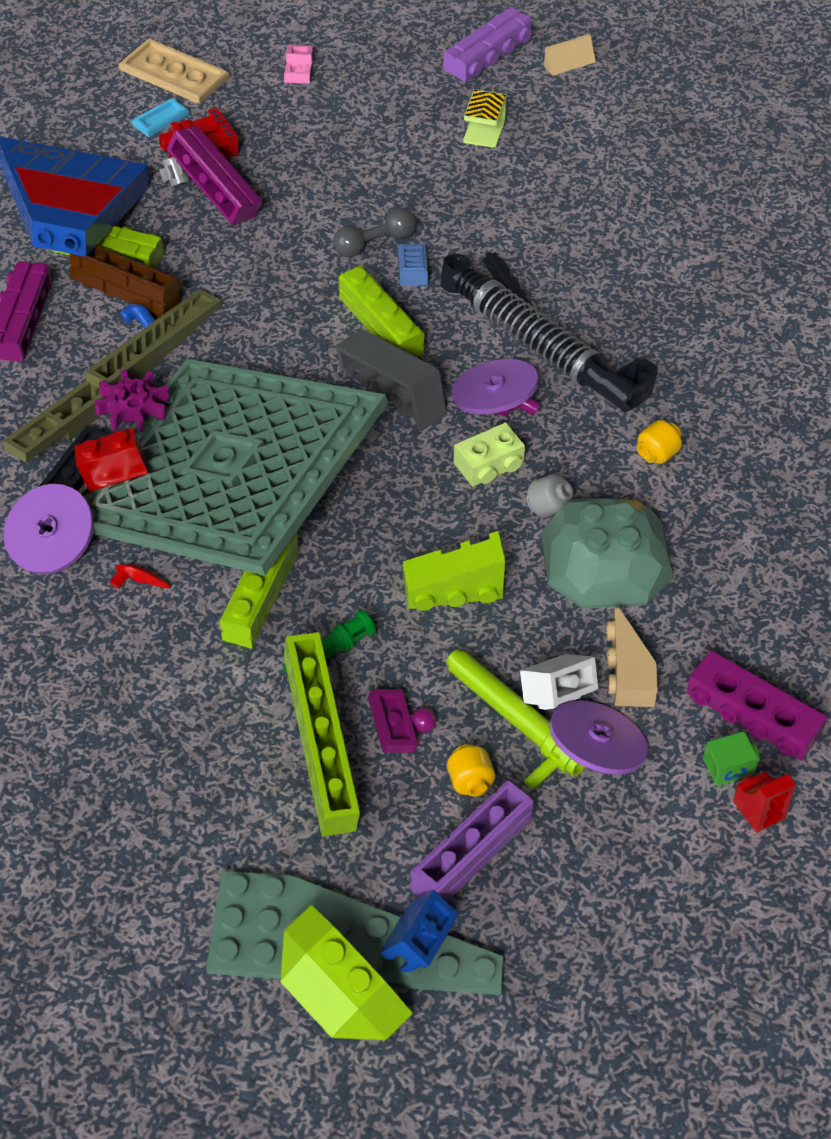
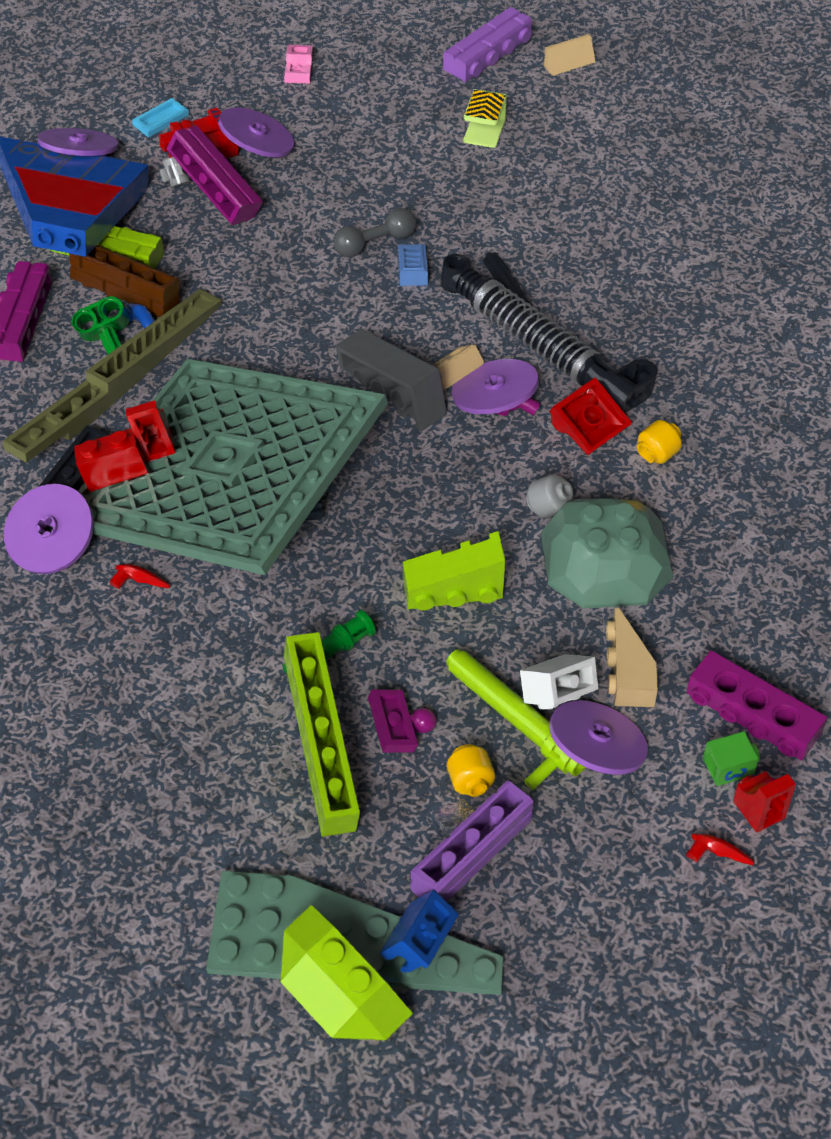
magenta gear [95,369,170,432] -> none
tan tile [118,38,229,104] -> none
lime brick [220,532,299,649] -> none
lime brick [339,266,424,358] -> none
yellowish green brick [454,422,525,487] -> none
none -> medium lavender piece [38,128,118,156]
none -> green beam [72,296,130,355]
none -> red arch [126,400,176,462]
none -> medium lavender piece [218,107,294,157]
none -> clear slope [431,799,474,838]
none -> tan slope [432,344,484,390]
none -> red slope [549,377,632,455]
none -> red bar [686,833,755,866]

